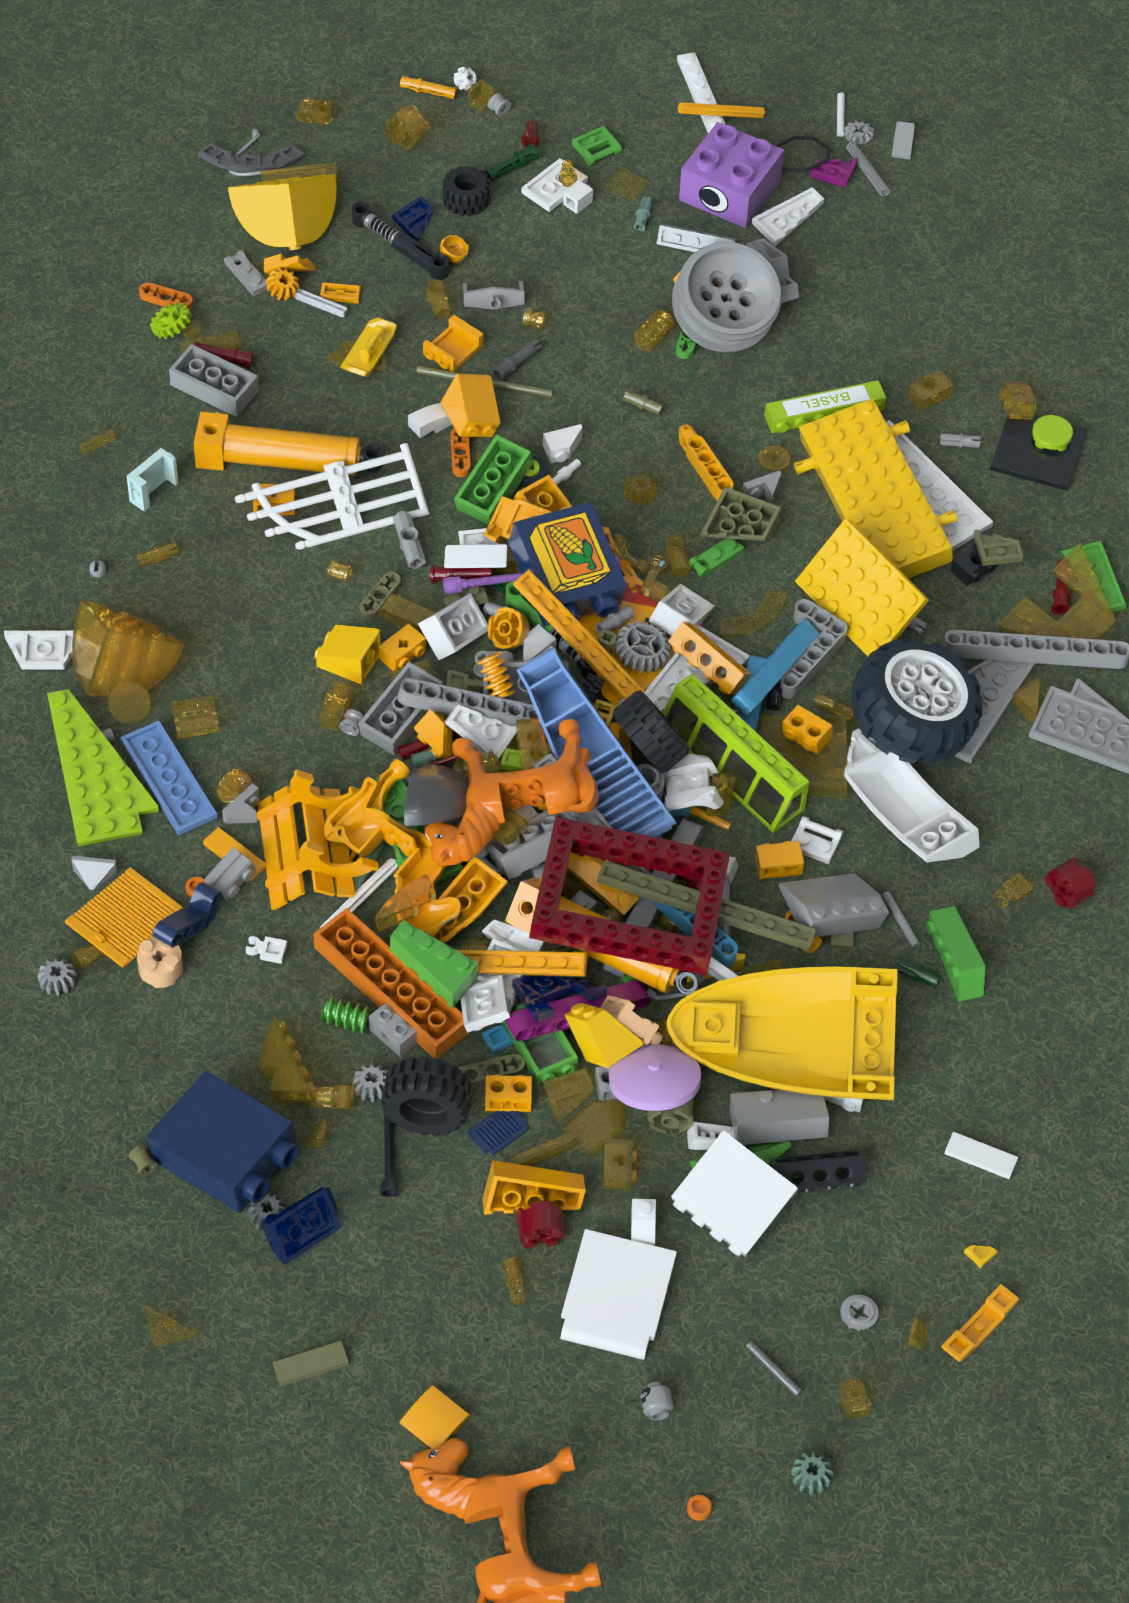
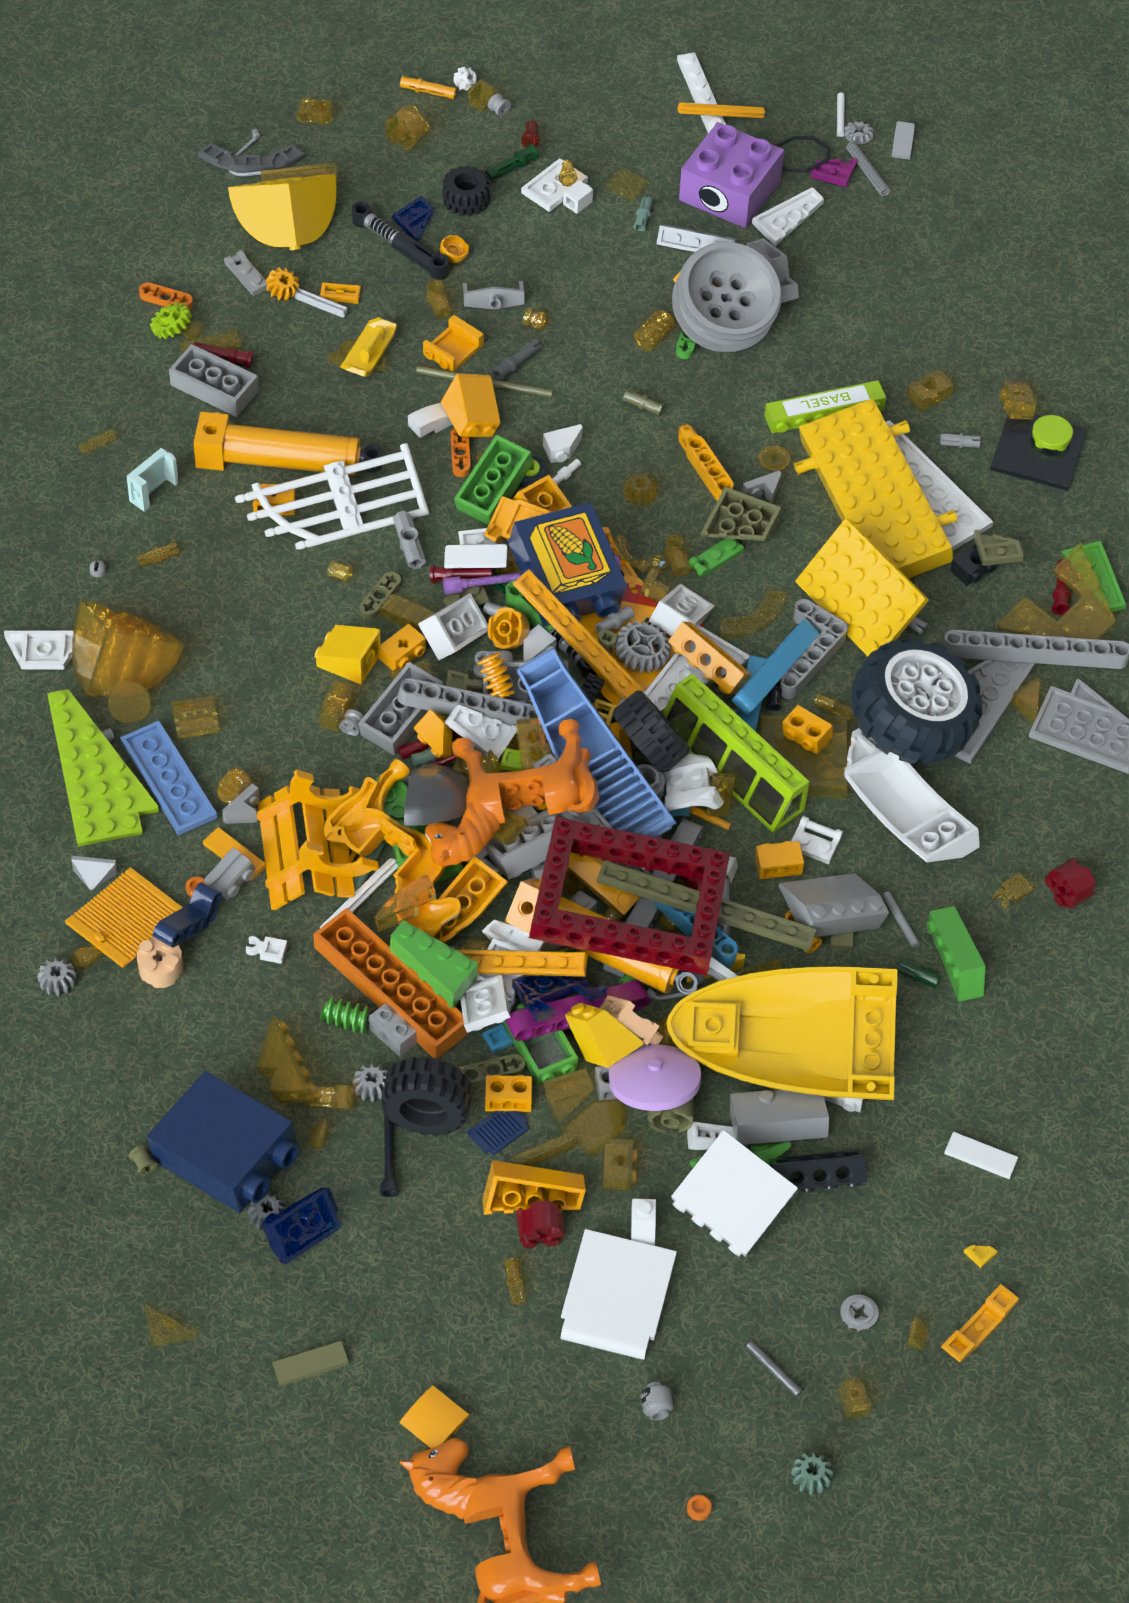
light orange slope [264,254,316,274] -> none
bright green plate [572,126,622,166] -> none

